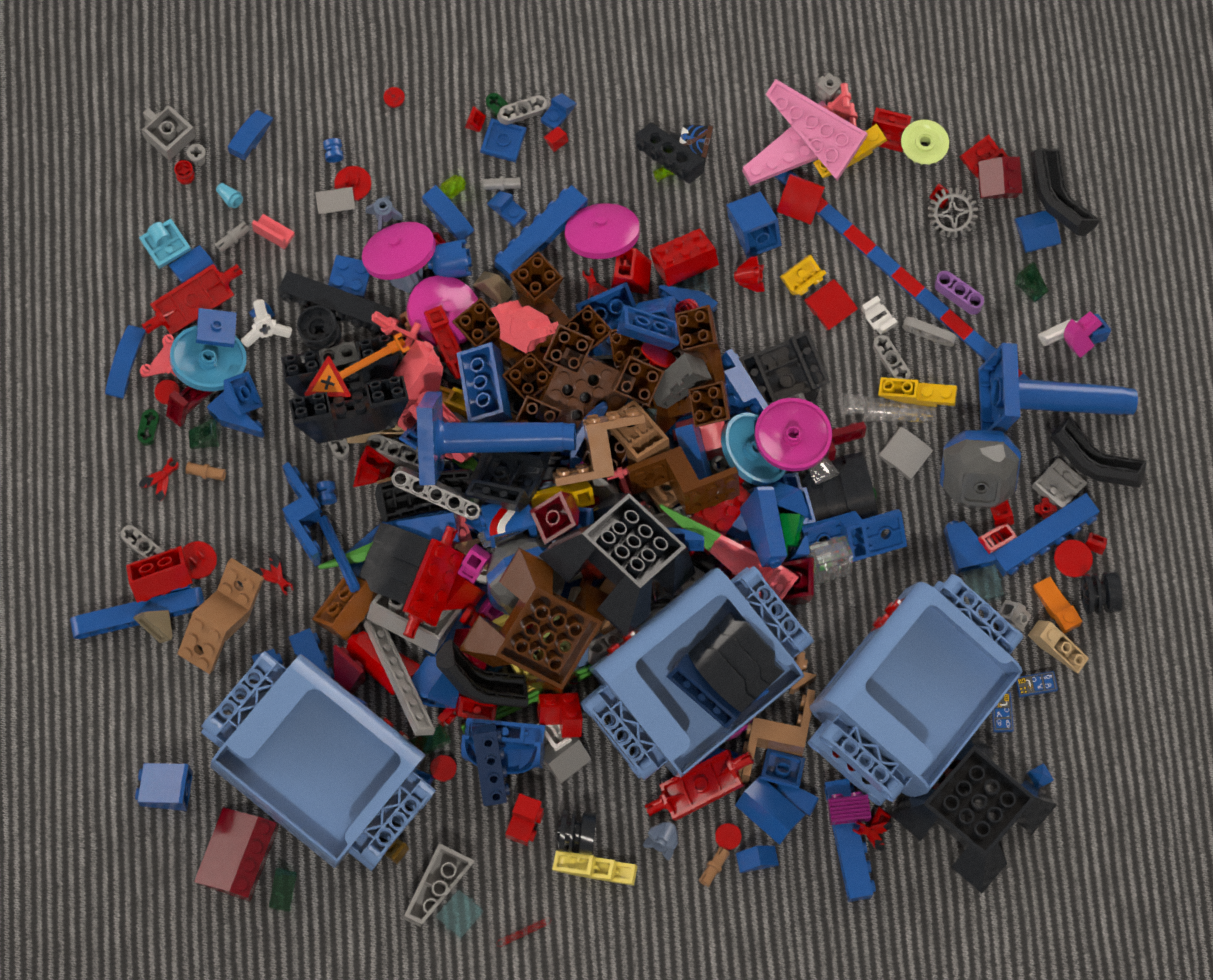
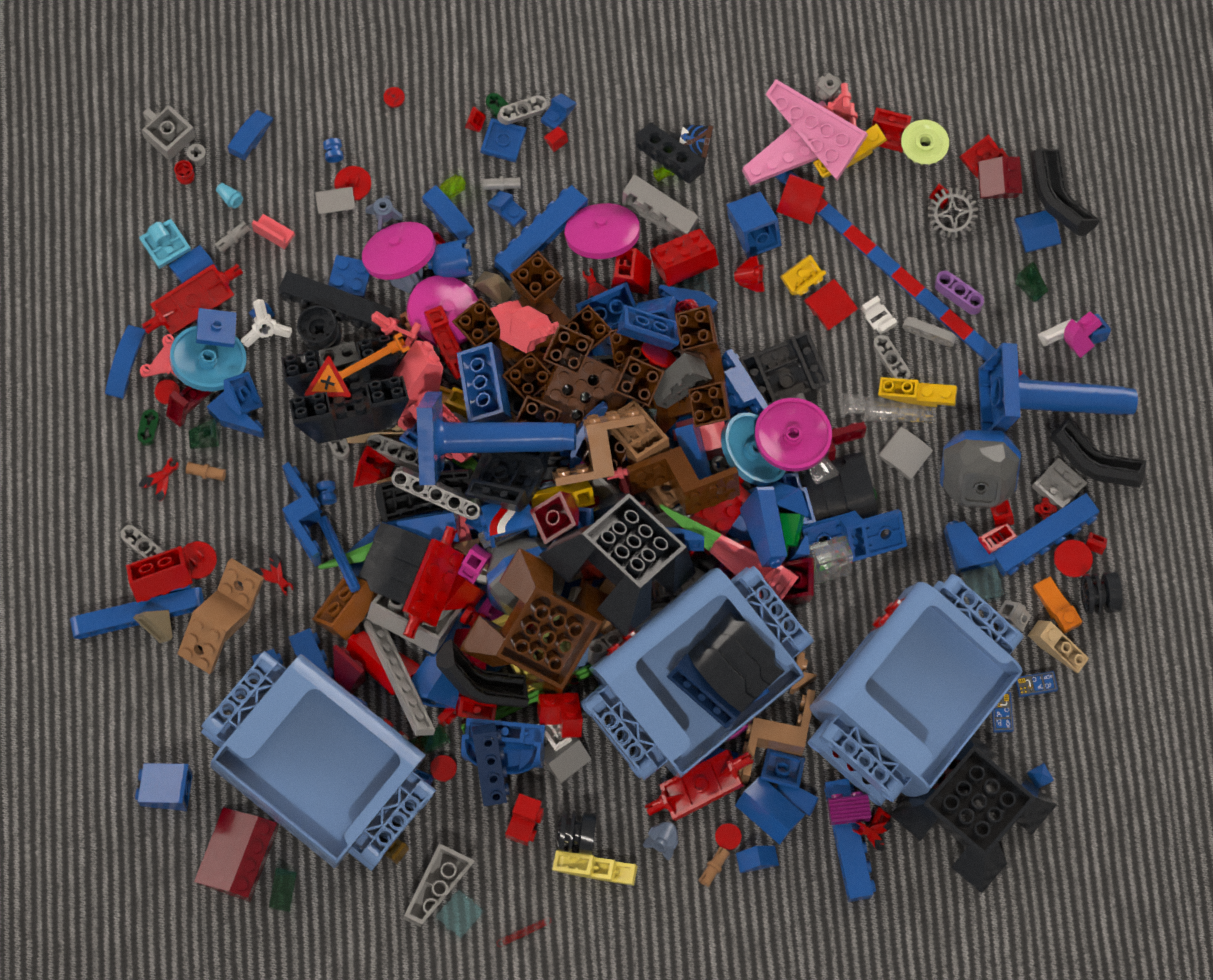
none -> light grey wedge [622,174,698,237]

